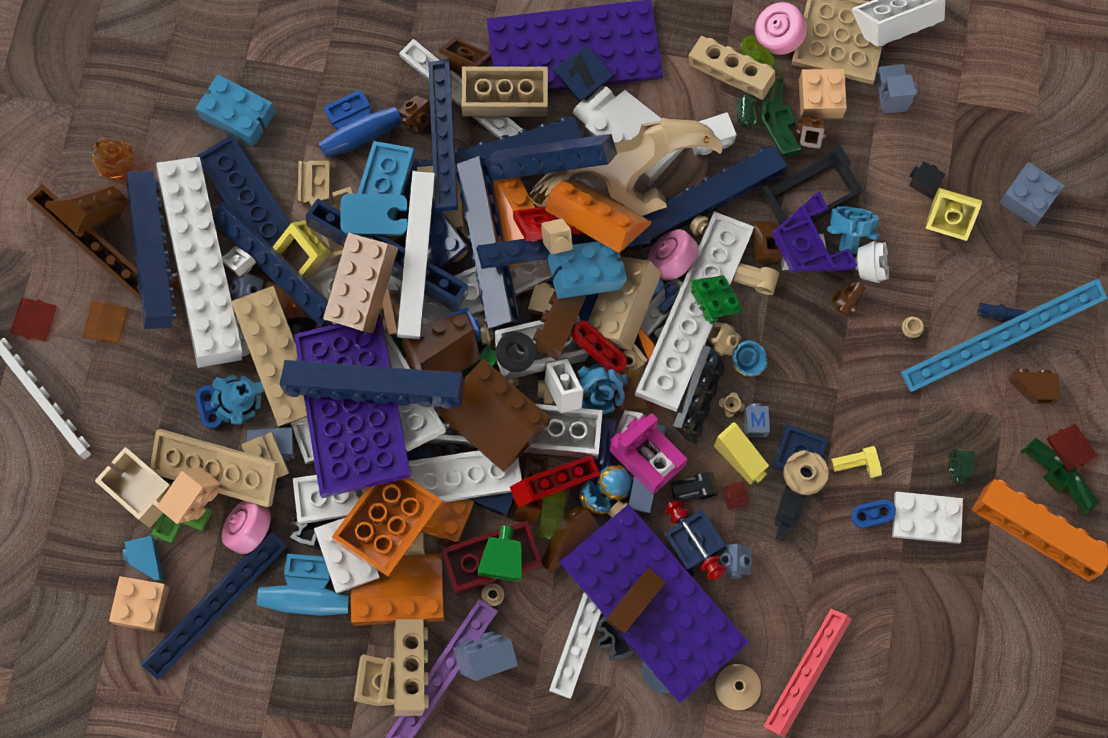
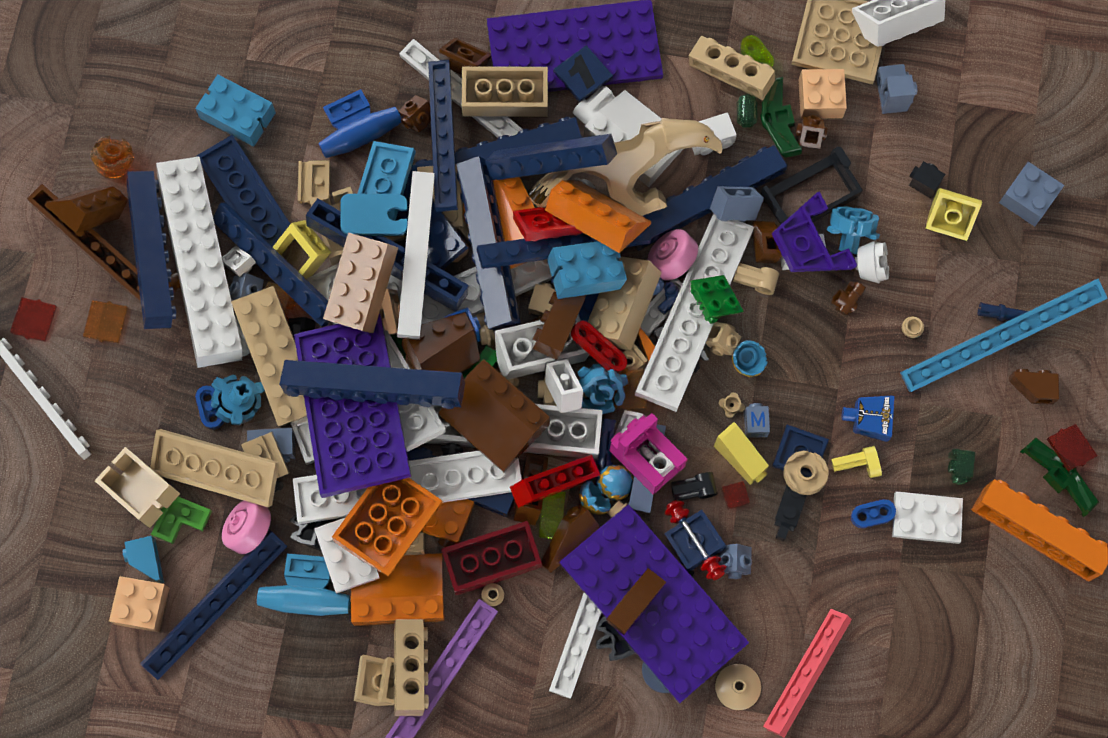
light nougat brick [157,467,221,524] -> none
sand blue brick [454,632,518,681] -> none
green torso [478,526,522,582] -> none
black tyre [496,332,536,372] -> none
tan brick [541,219,573,255] -> none
black plate [673,345,725,444] -> none
tan plate [690,215,709,236] -> none
bright pink wheel [755,2,807,55] -> none
none -> sand blue brick [710,186,764,222]
none -> blue torso [842,396,894,442]

